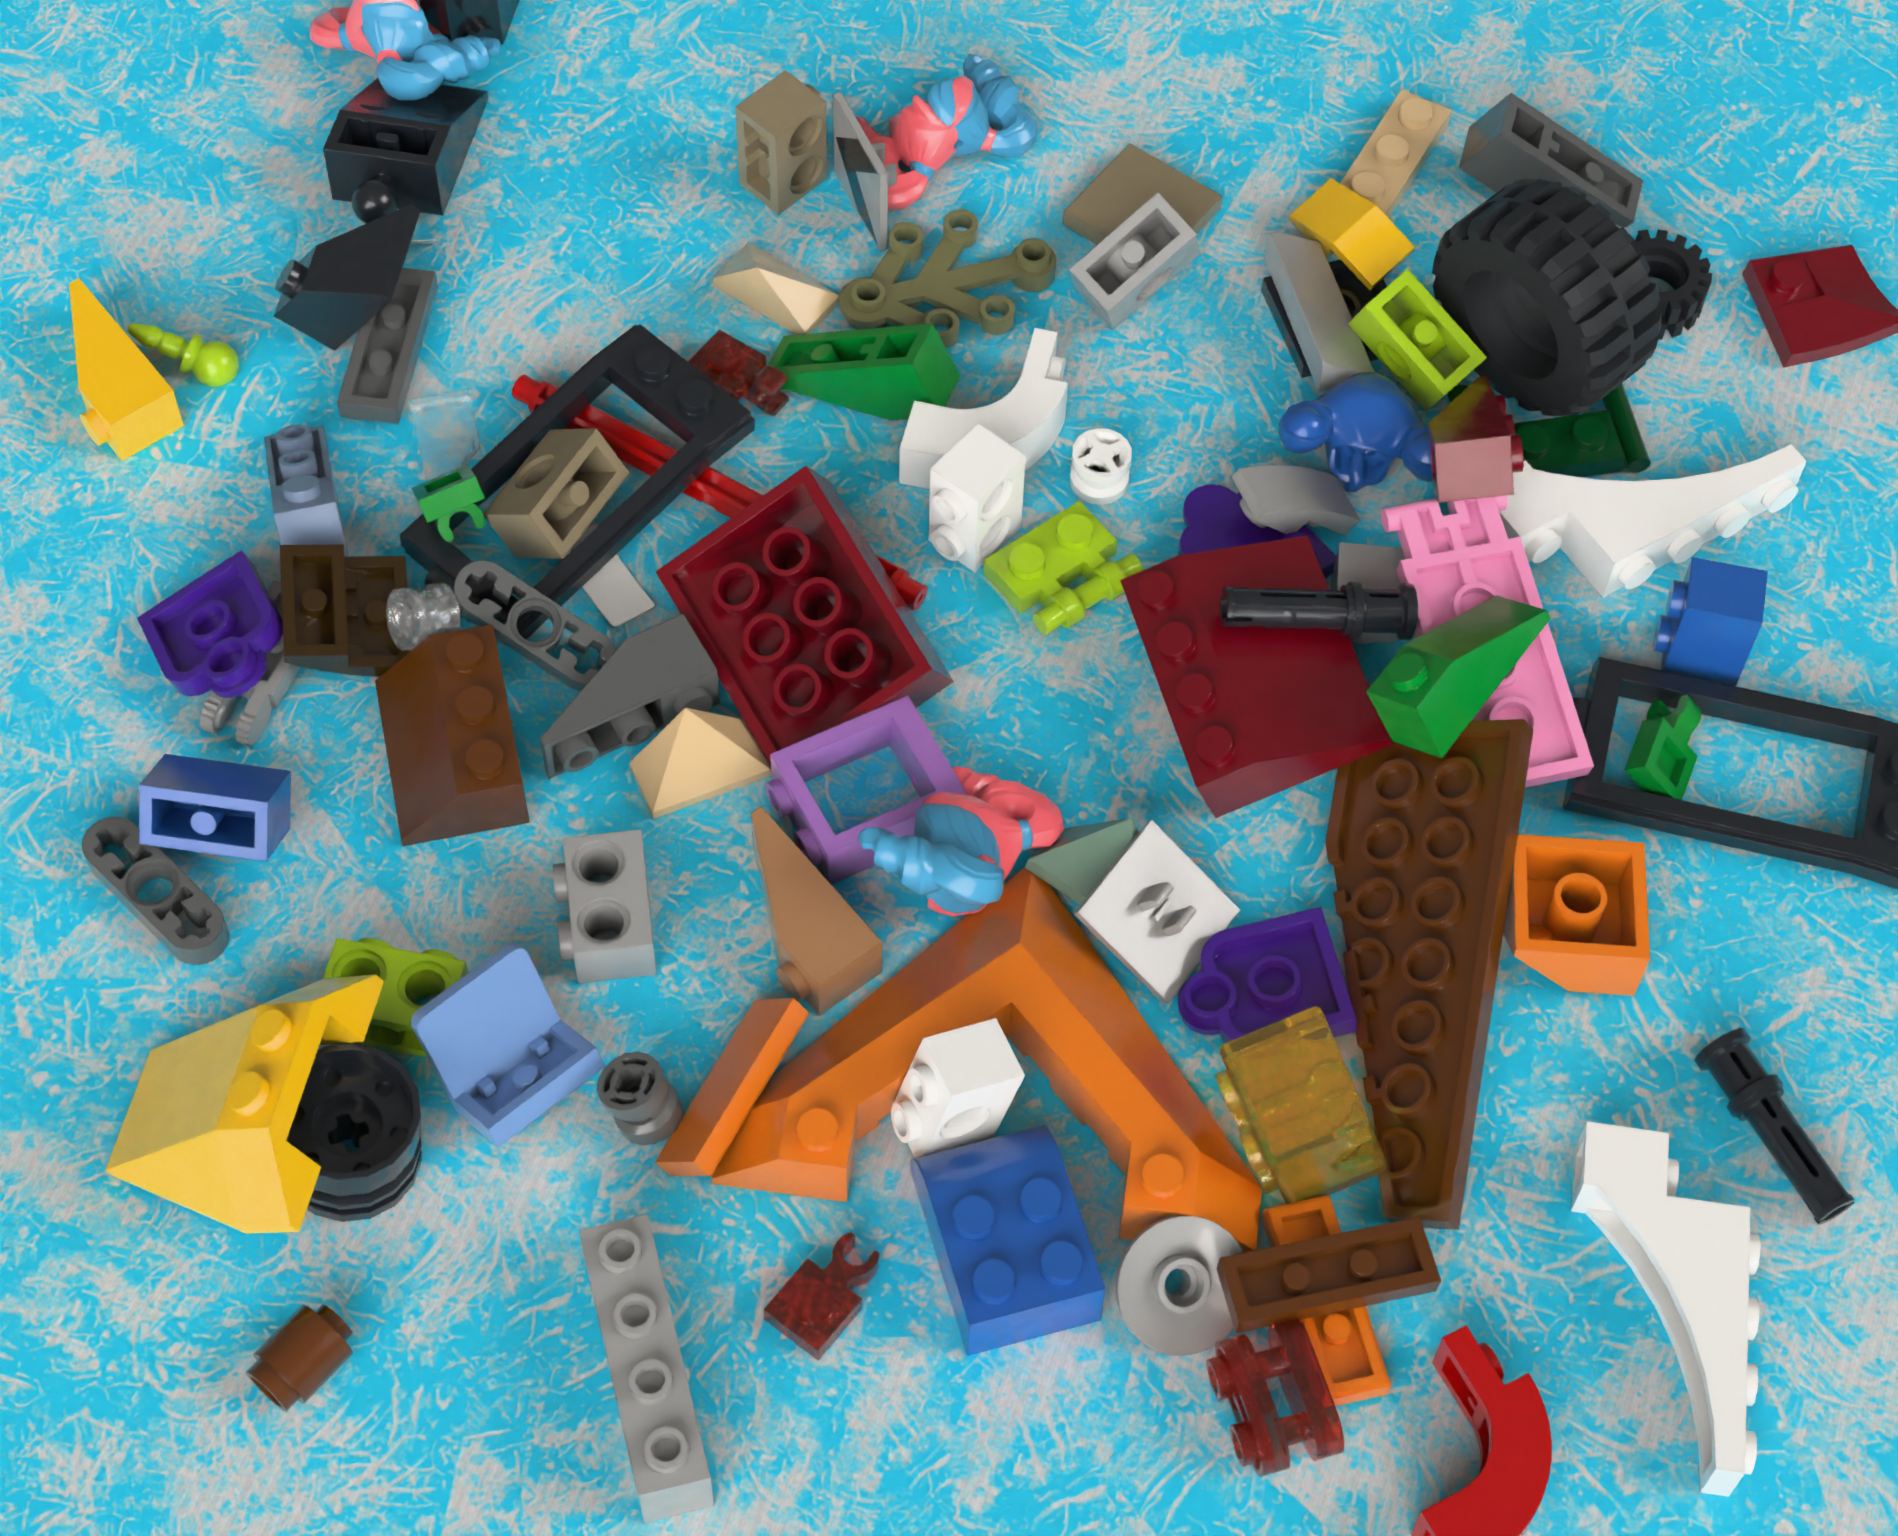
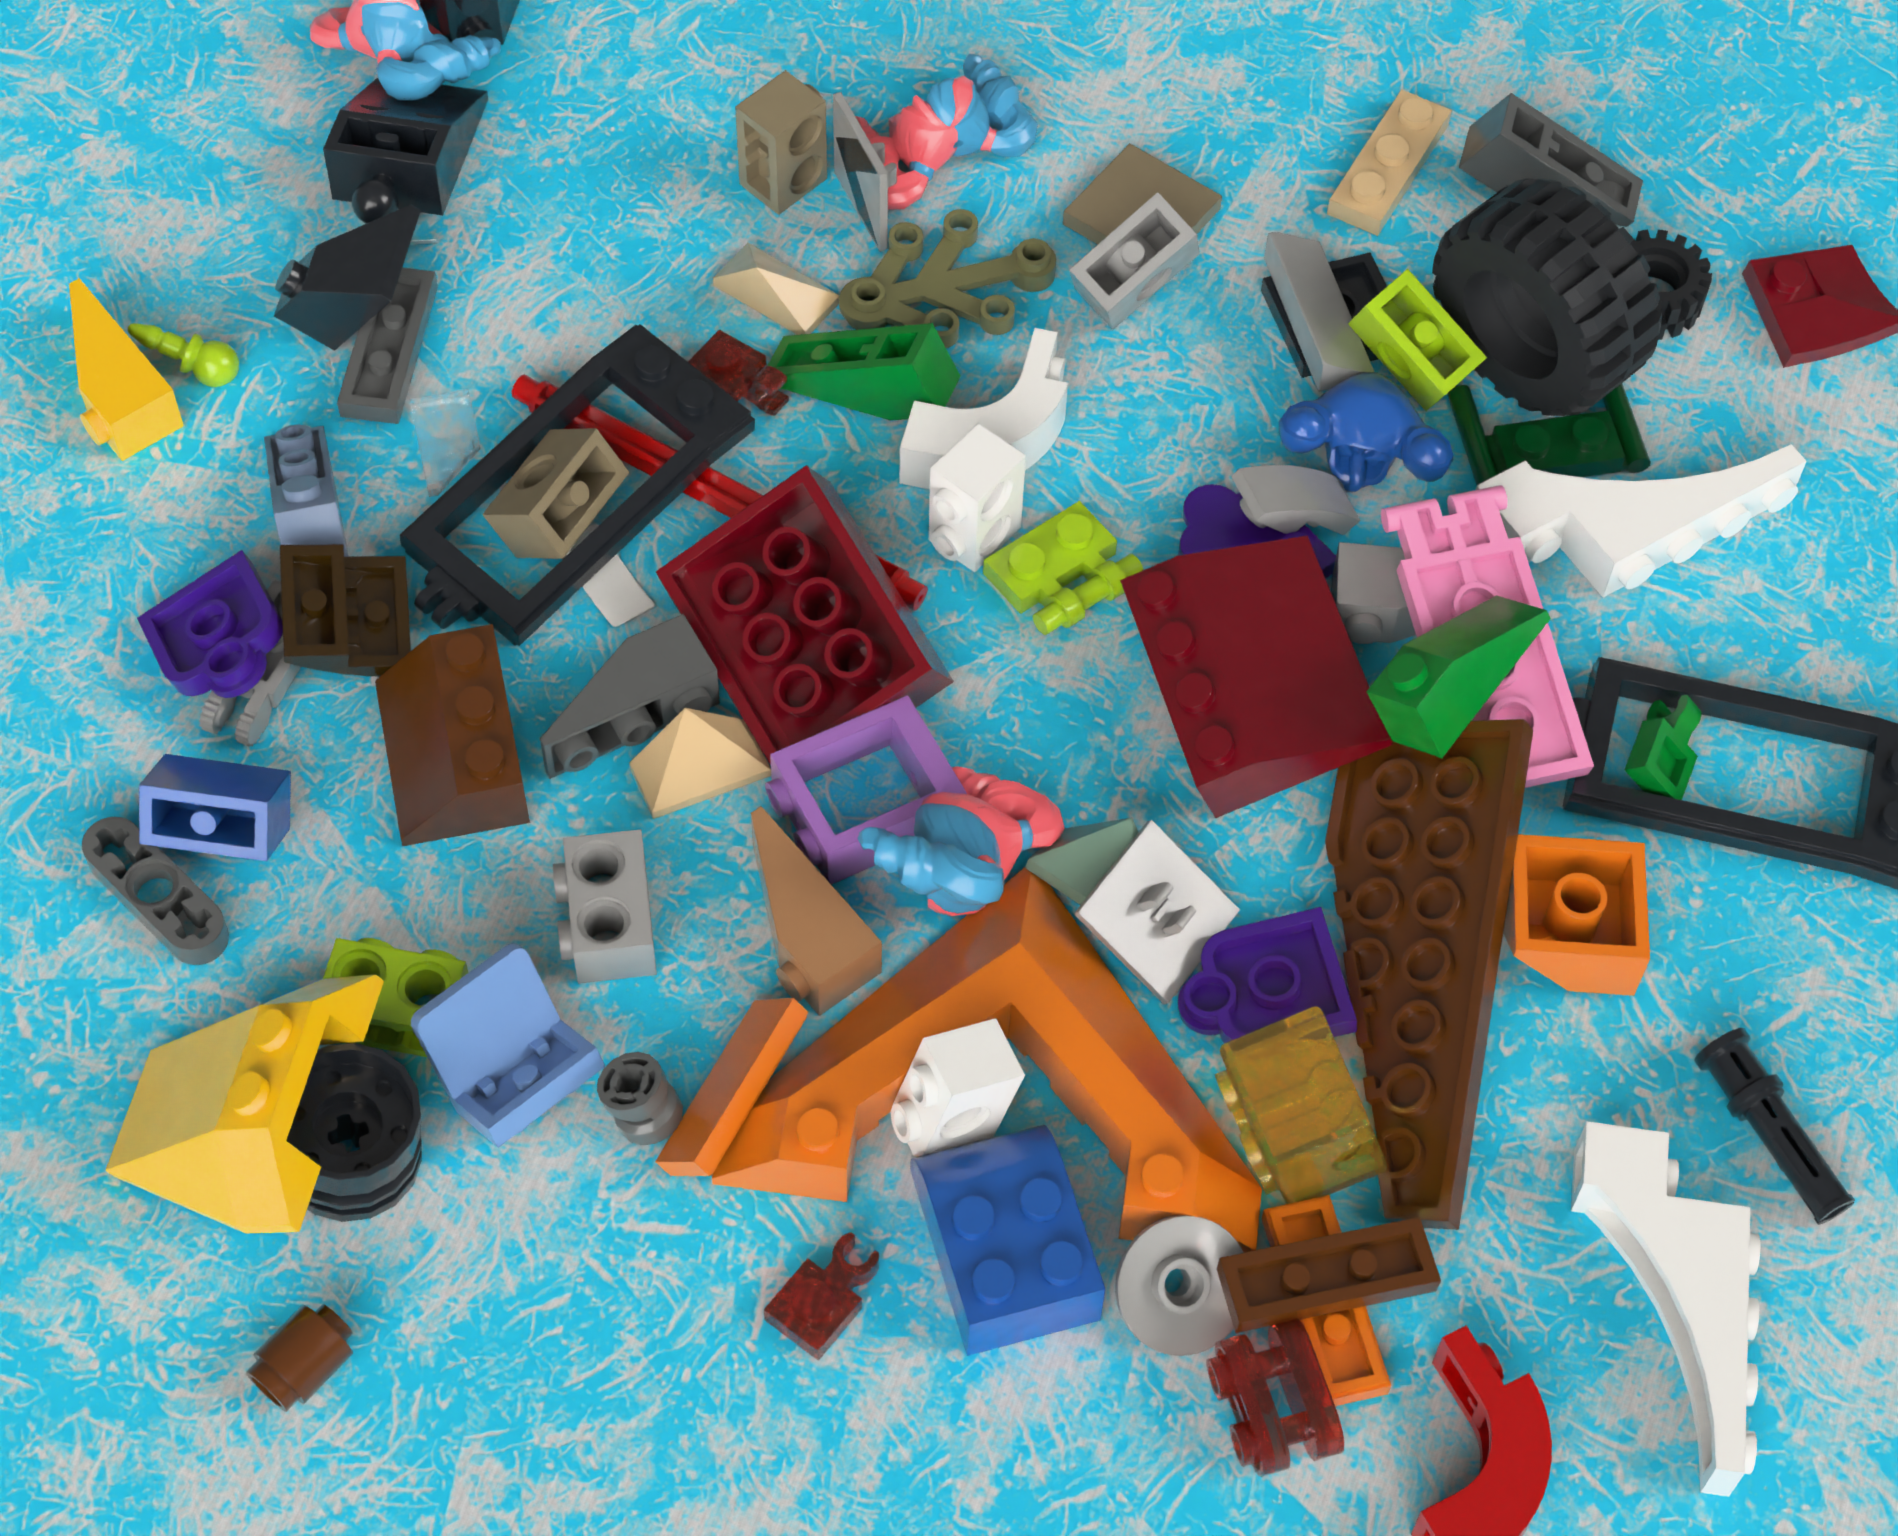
clear wheel [386,582,461,651] -> none
green tile [411,464,485,542] -> none
dark grey beam [453,560,616,691] -> none
light grey brick [579,1214,714,1524] -> none
white wheel [1070,428,1132,505] -> none
black pin [1220,582,1418,640] -> none
yellow slope [1288,178,1415,291] -> none
slope [1428,376,1524,503] -> none
blue brick [1653,557,1768,686] -> none

